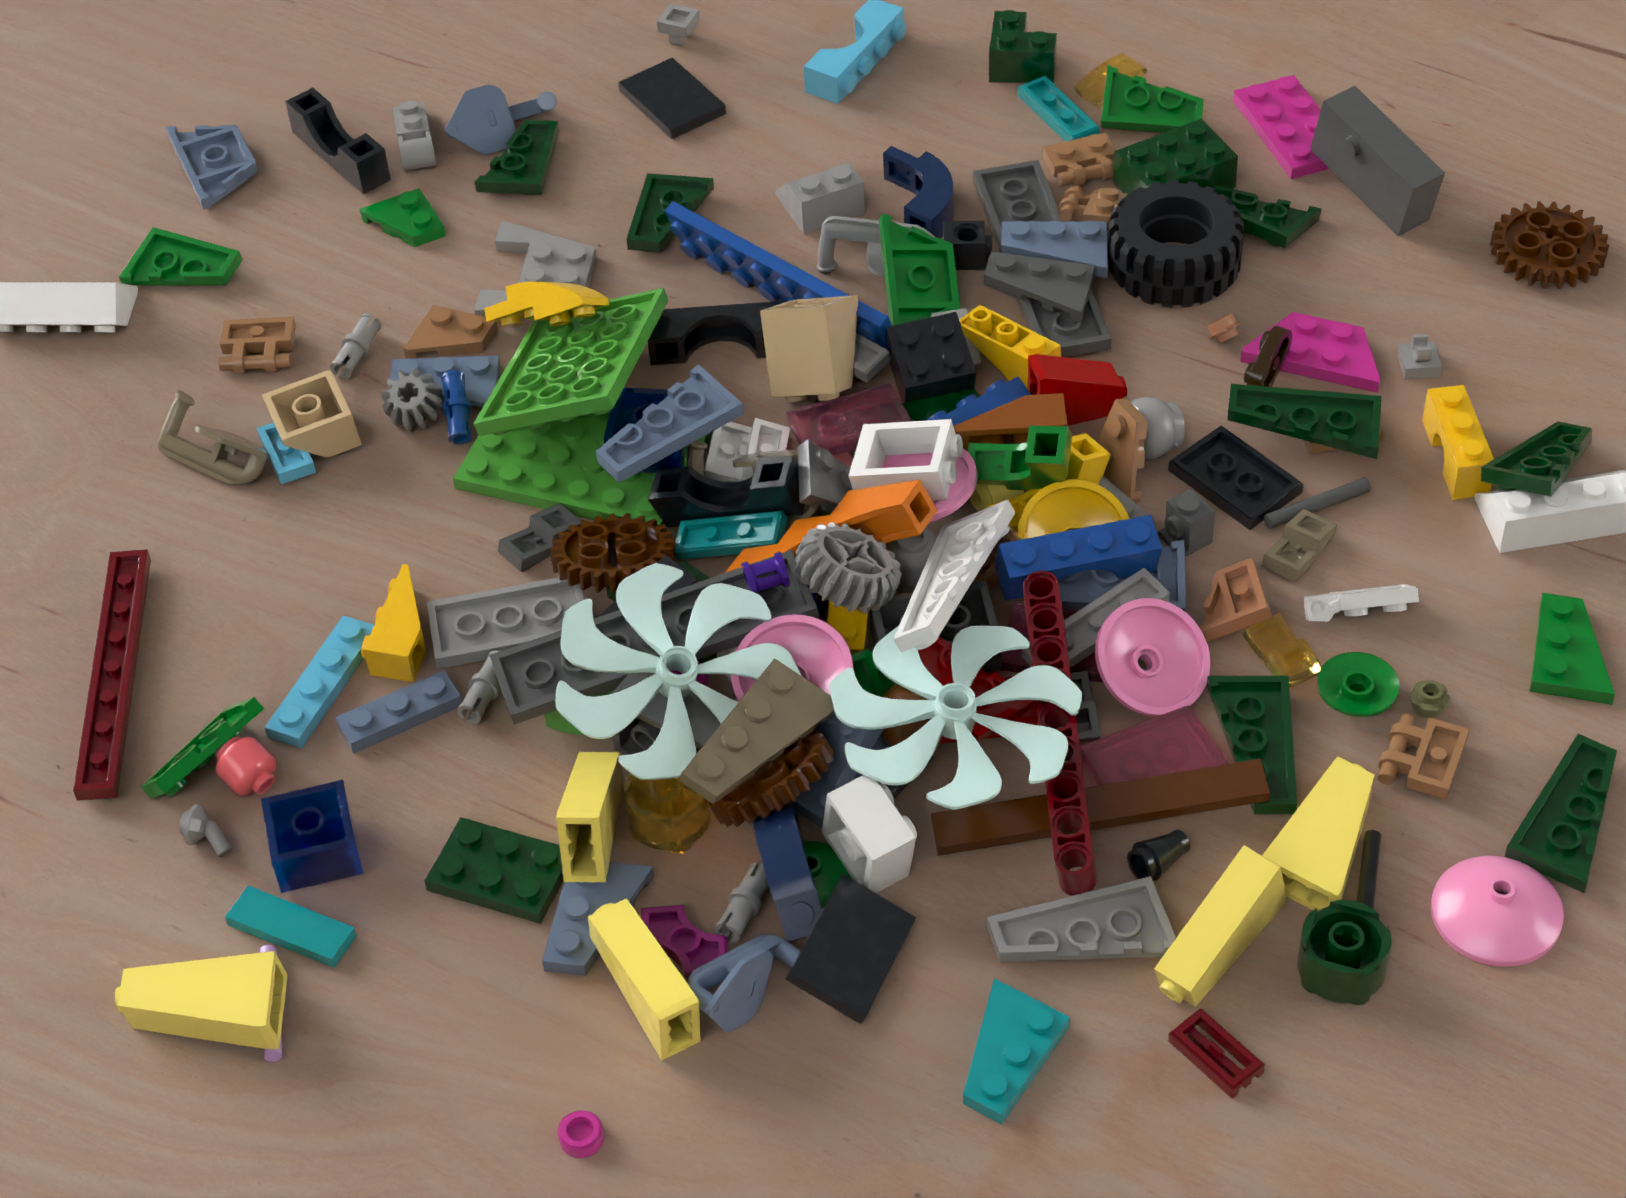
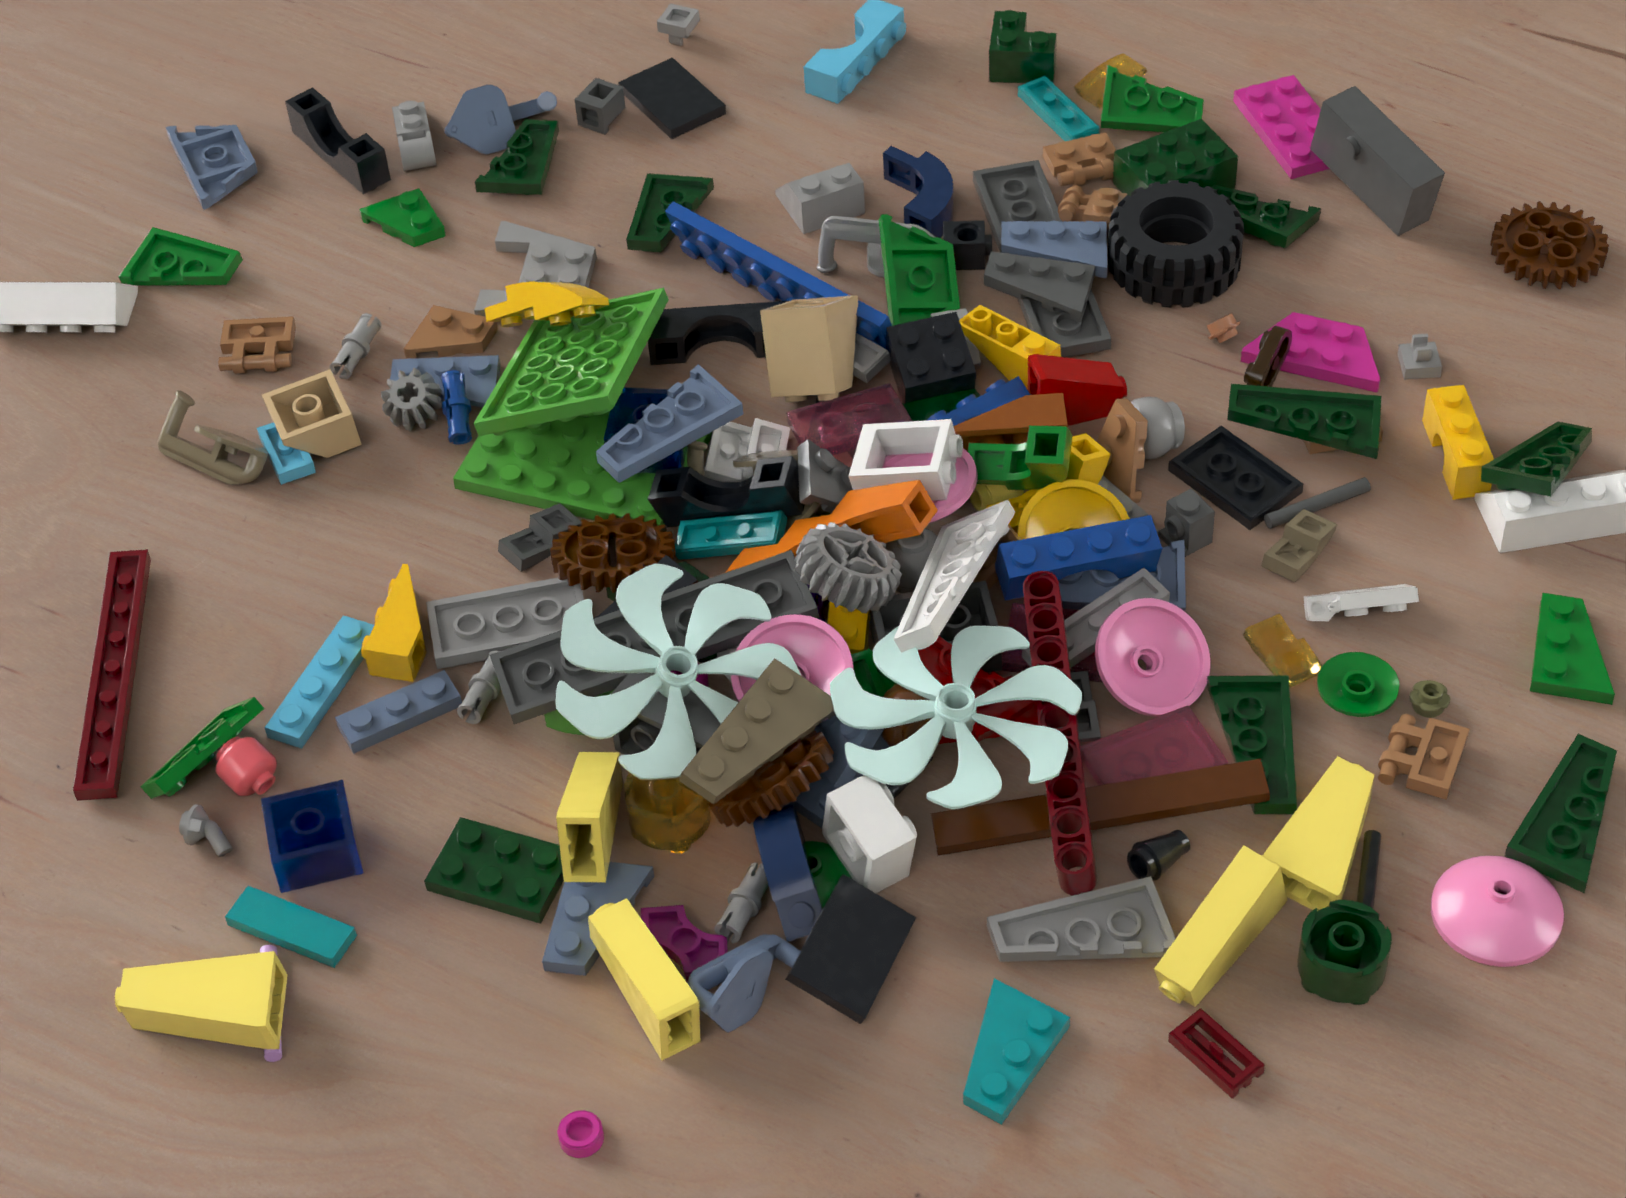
dark purple bush [742,552,790,594] -> none
nougat wing [1198,558,1272,642] -> none
none -> dark grey brick [574,78,626,135]

